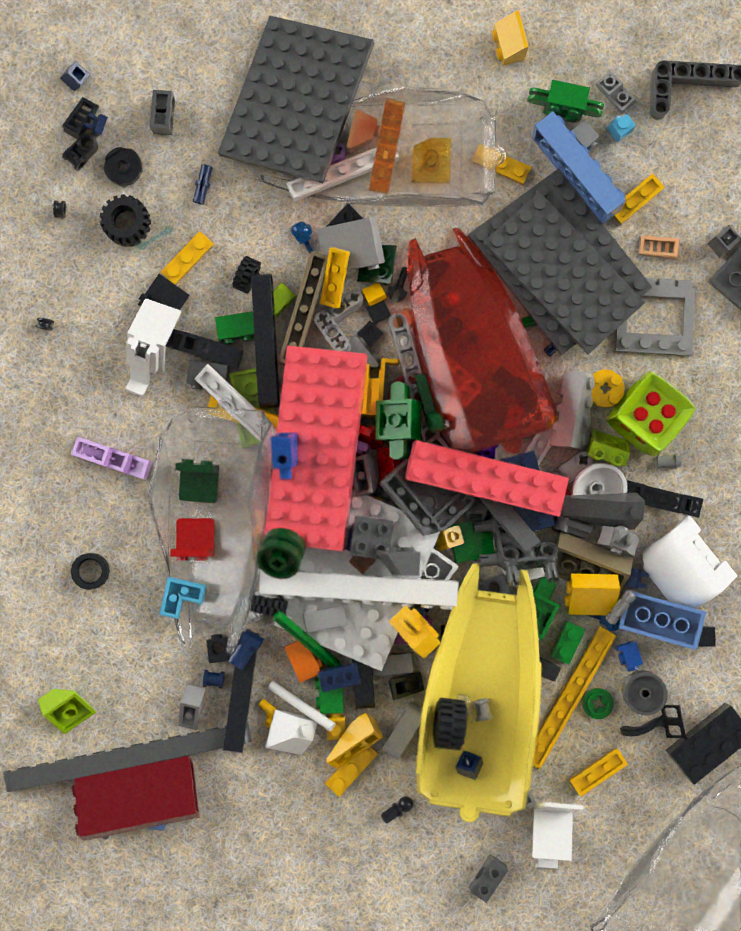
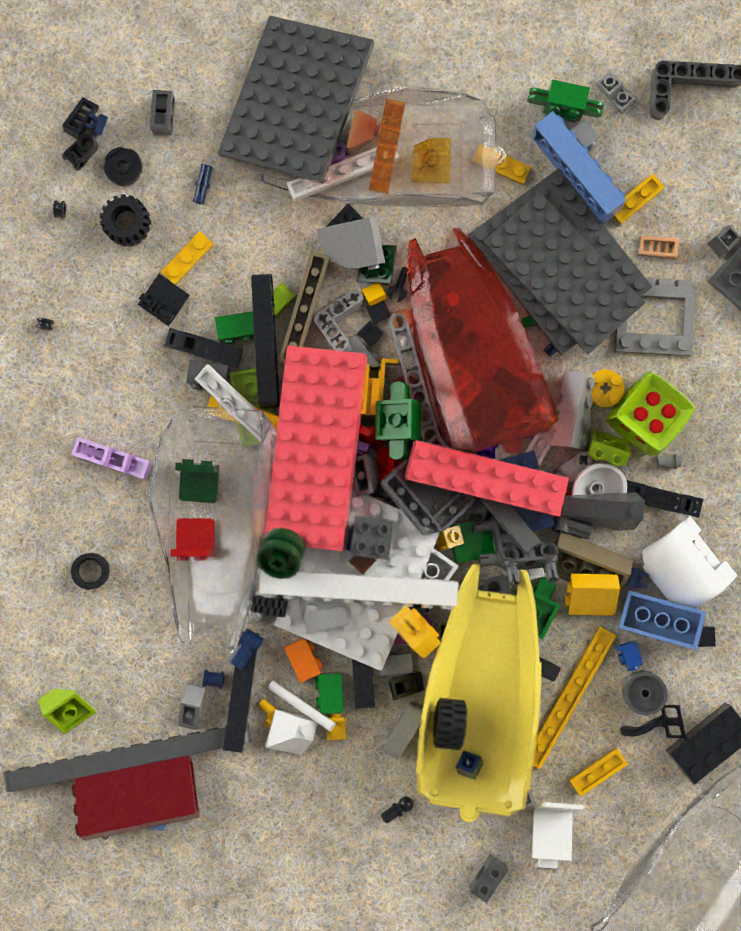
dark blue slope [60,61,90,91] -> none
white piece [126,299,181,397] -> none
clear light blue hinge [138,225,173,250] -> none
medium azure brick [159,576,207,619] -> none
black brick [206,634,230,663] -> none
black tyre [232,256,261,294] -> none
blue torso [270,432,298,479] -> none
green axle [273,611,340,668] -> none
clear blue piece [290,221,314,254] -> none
dark blue brick [318,662,361,692] -> none
yellow plate [320,247,350,309] -> none
yellow plate [325,746,378,797] -> none
yellow slope [326,713,383,769] -> none
dark grey slope [377,547,421,576] -> none
dark green beam [415,373,444,433] -> none
clear arm [457,694,474,723] -> none
light grey bush [472,698,493,721] -> none
yellow slope [491,10,529,65] -> none
green brick [549,620,585,665] -> none
green gear [582,688,614,719] -> none
piece [588,615,620,631] -> none
light grey hinge [596,525,639,557] -> none
light grey axle [605,590,636,625] -> none
medium azure brick [606,114,636,143] -> none

